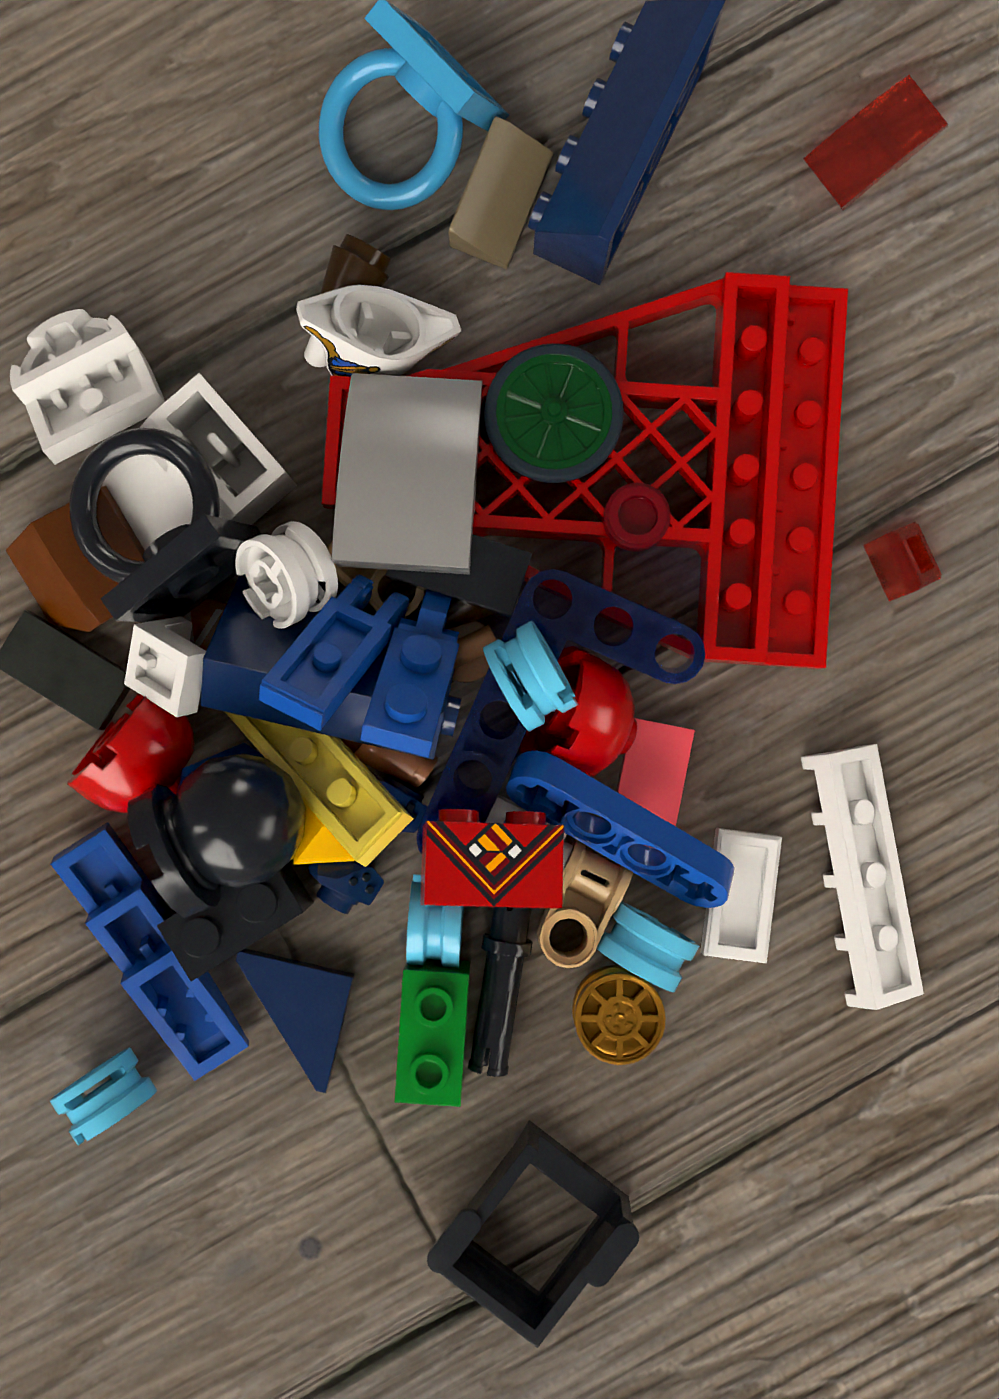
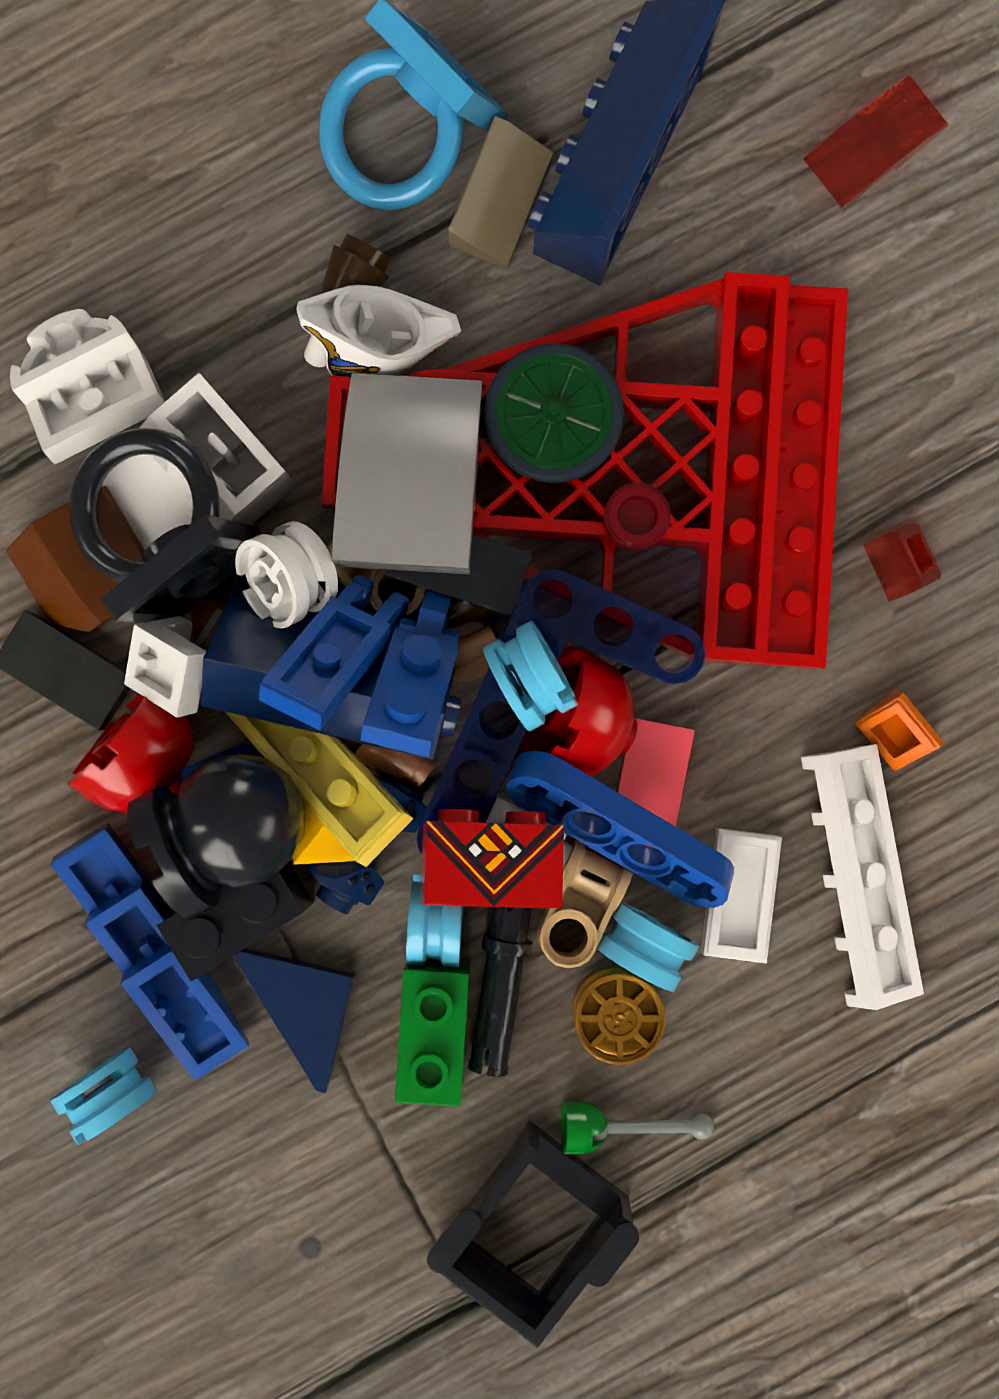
none -> hinge [560,1101,714,1154]
none -> orange slope [855,688,944,772]

